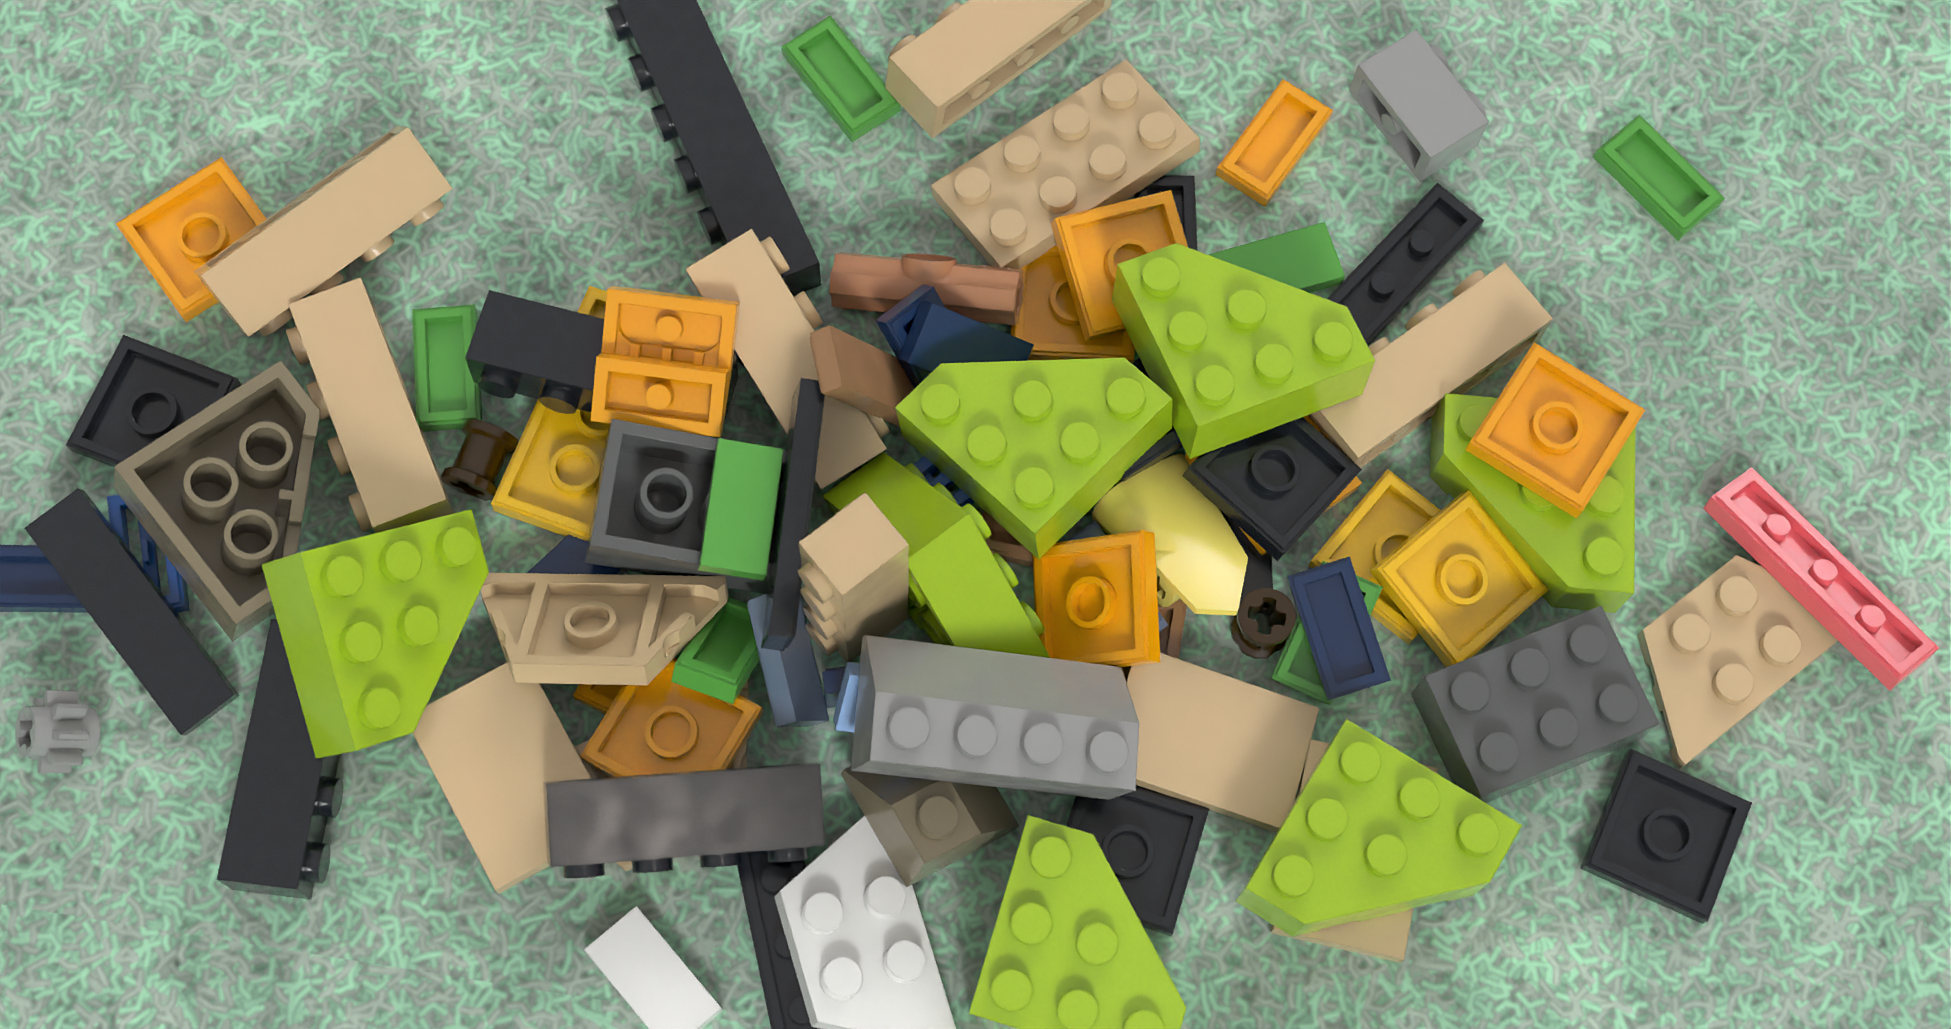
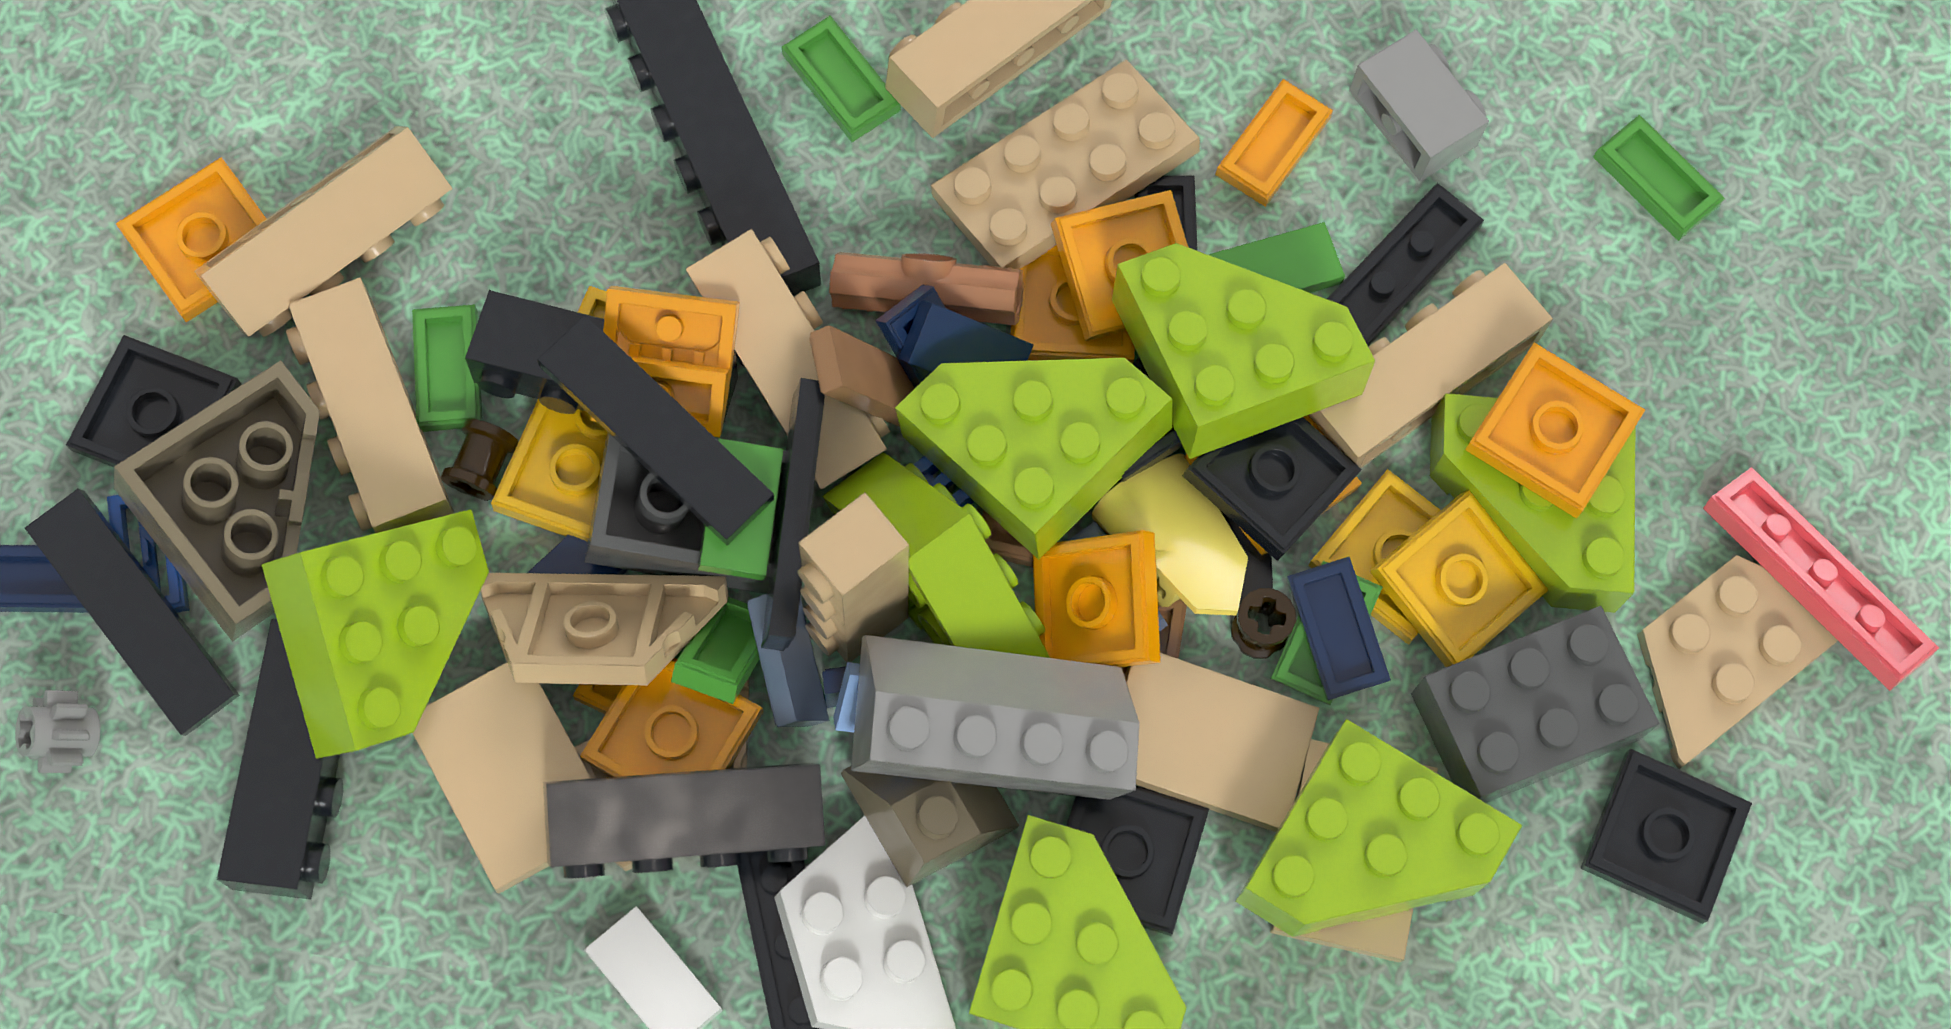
none -> black tile [537,315,774,545]

